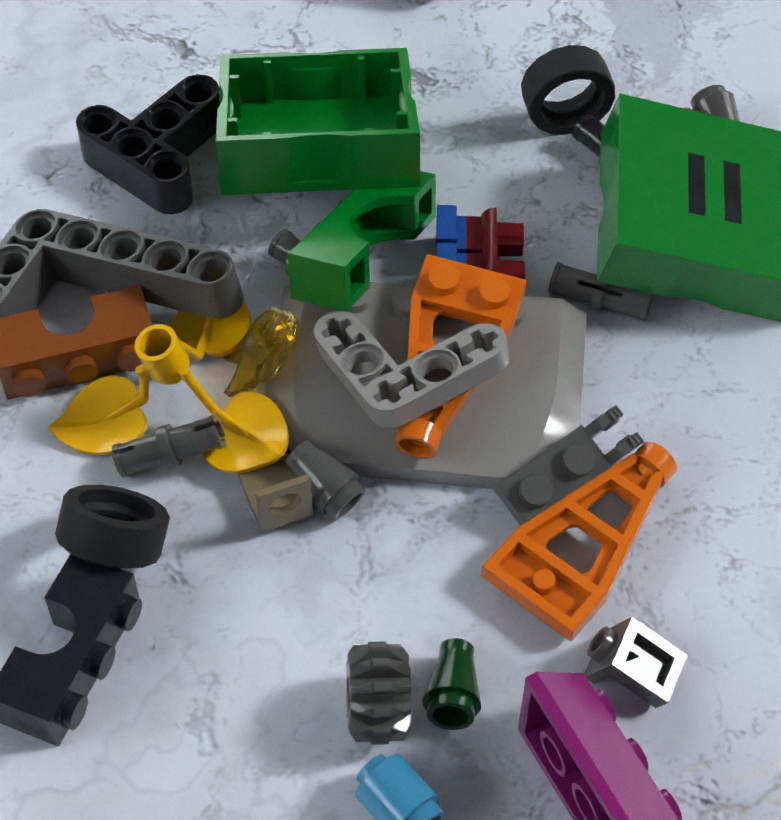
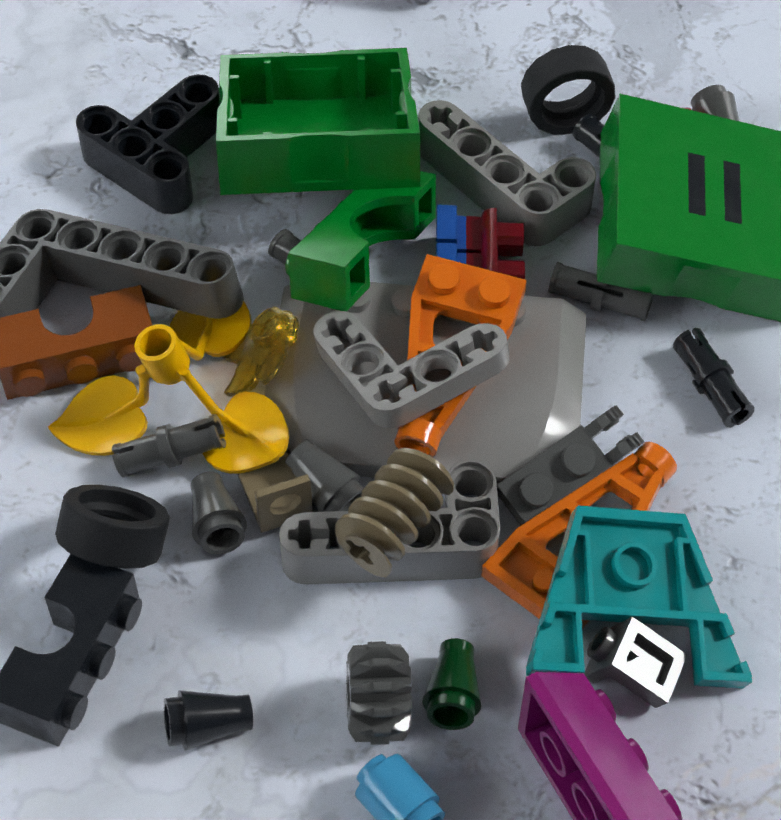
none -> black cone [164,690,253,751]
none -> dark grey cone [190,472,247,554]
none -> light grey beam [279,460,500,584]
none -> dark tan piece [335,448,454,578]
none -> light grey beam [418,100,596,246]
none -> teal wing [526,505,752,689]
none -> black pin [673,328,755,428]

